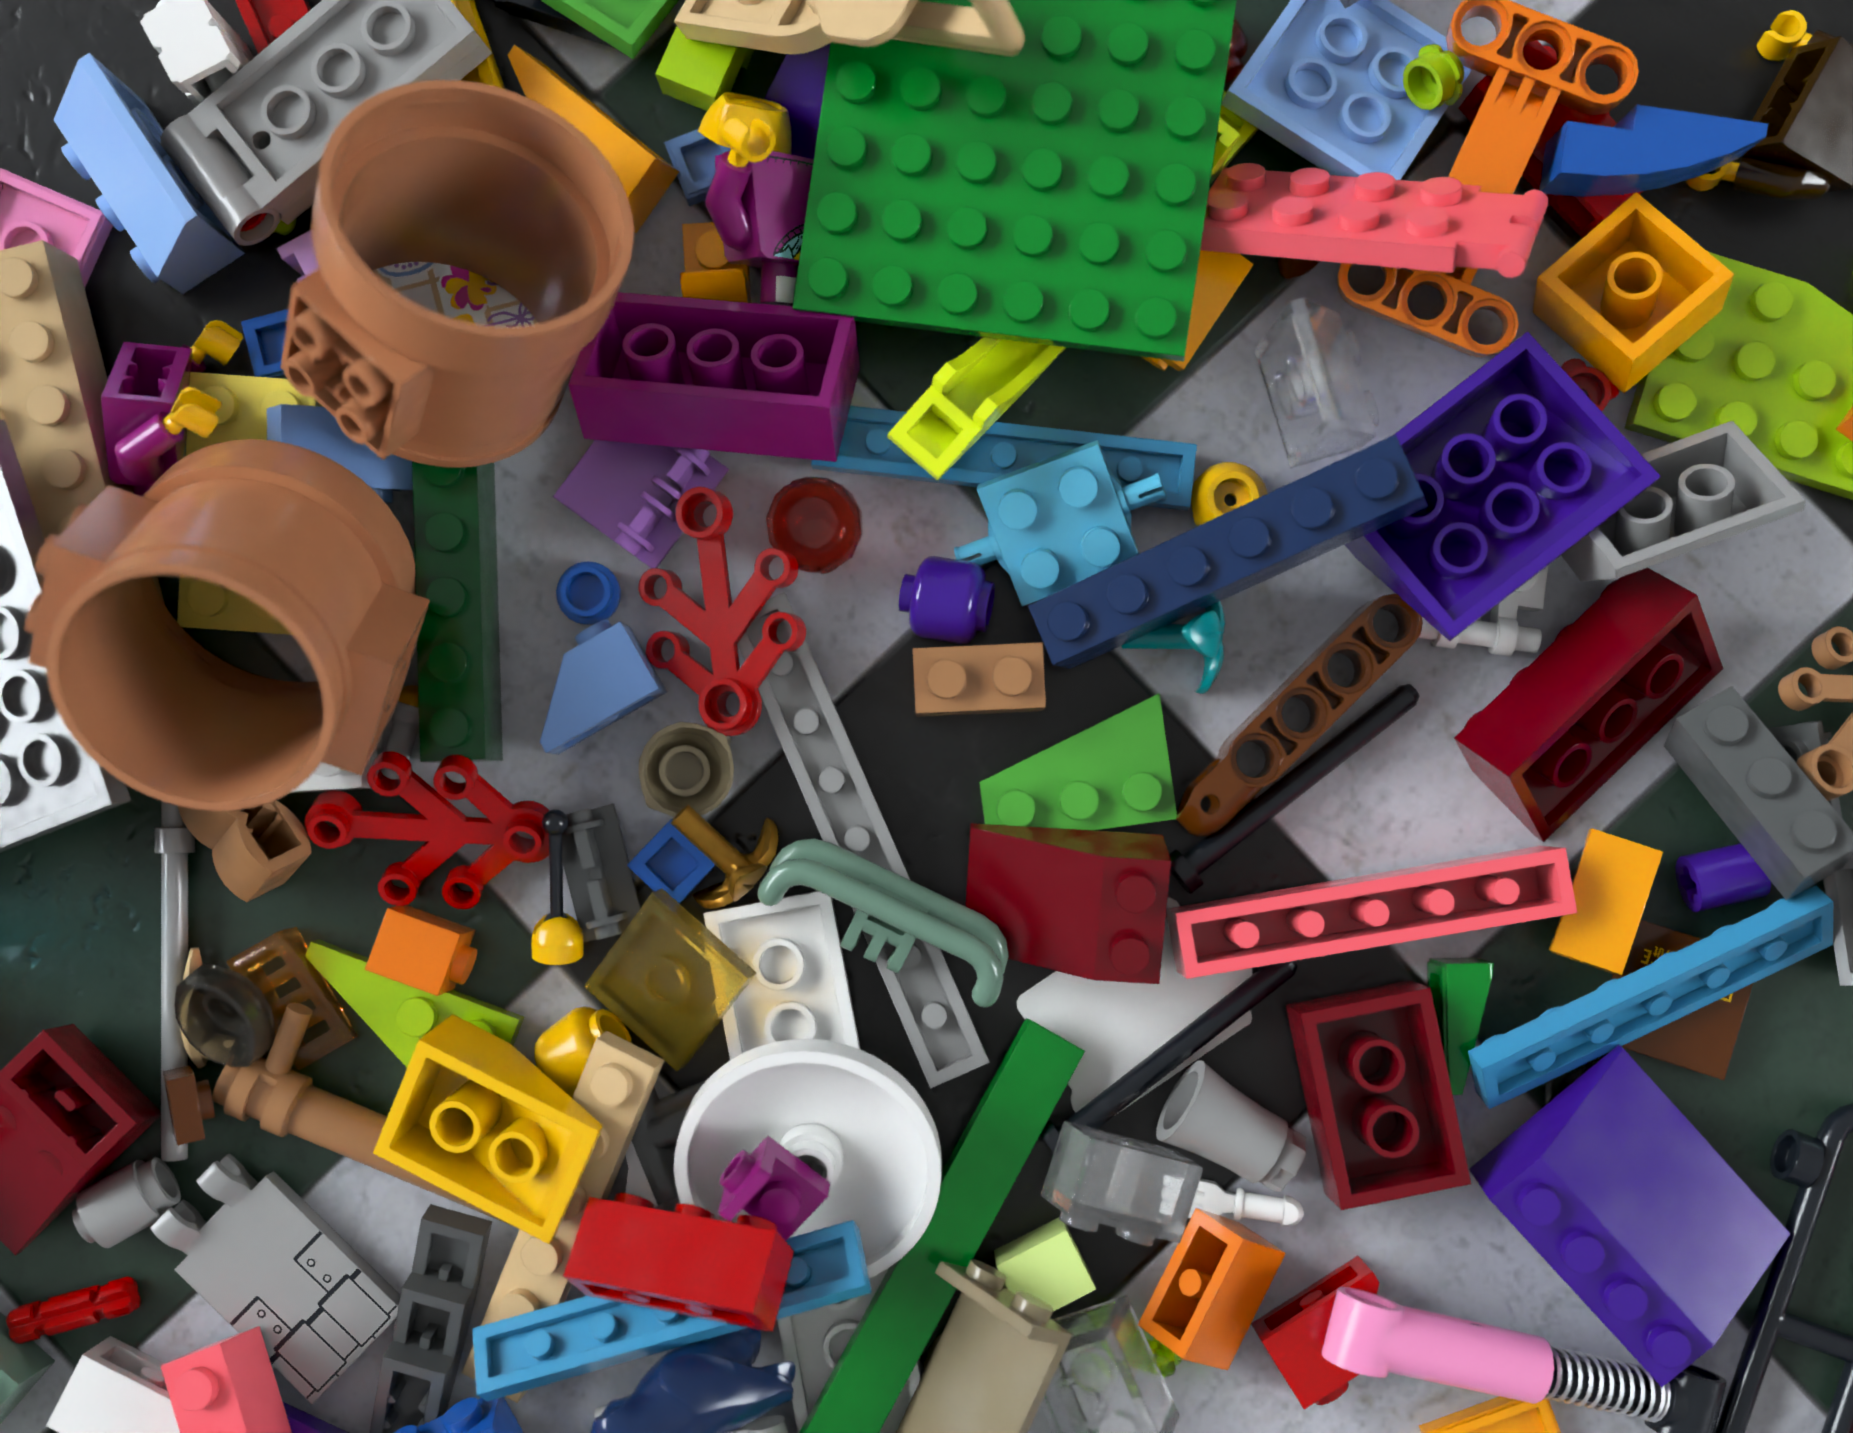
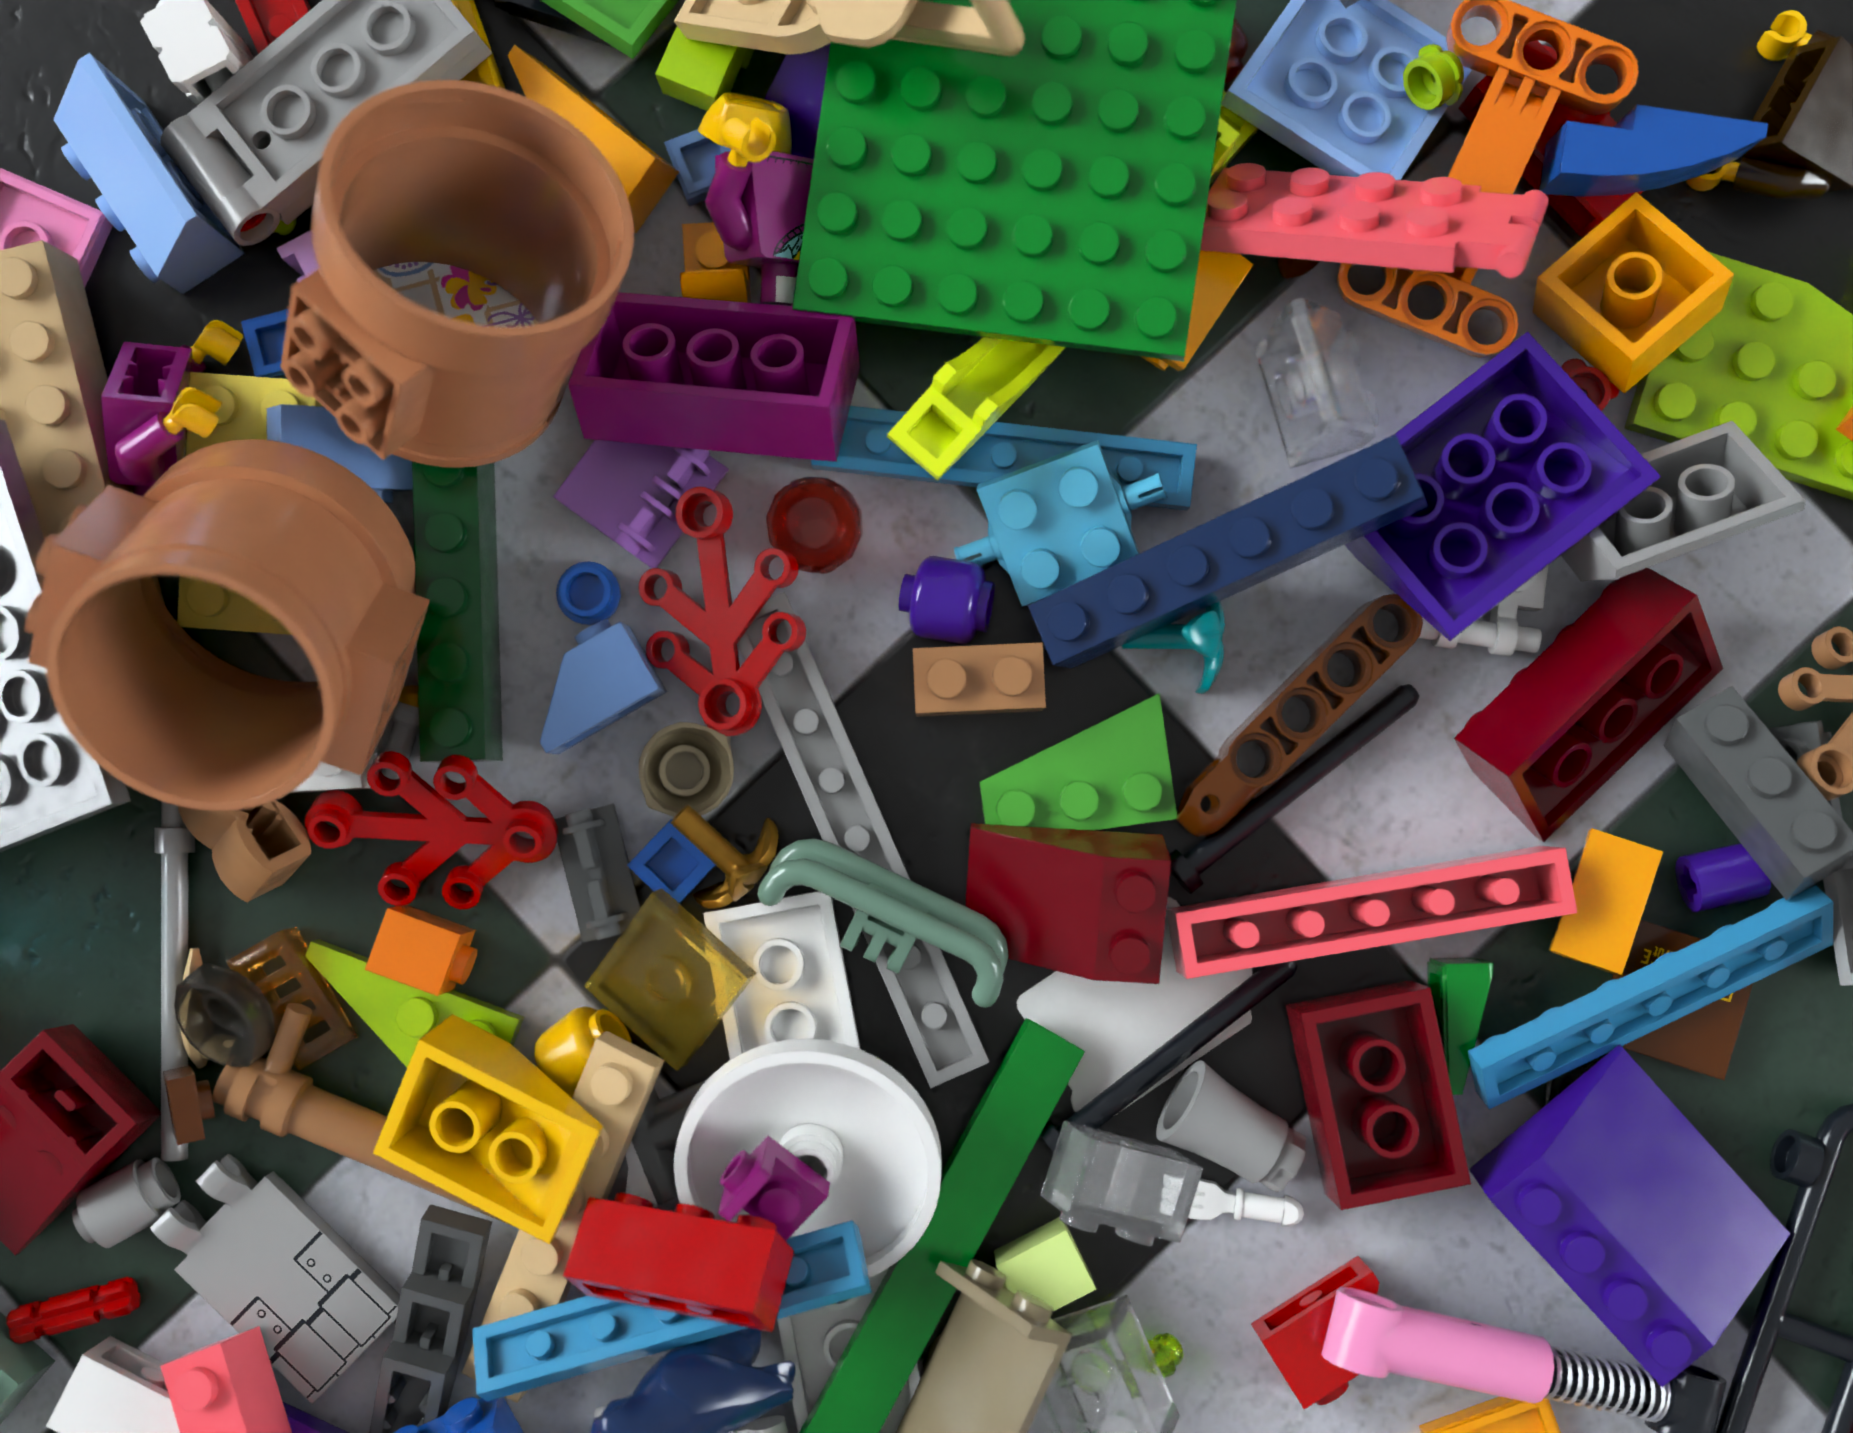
hinge [531,809,584,965] -> none
orange brick [1138,1208,1286,1370] -> none
yellow plate [1191,462,1268,526] -> none

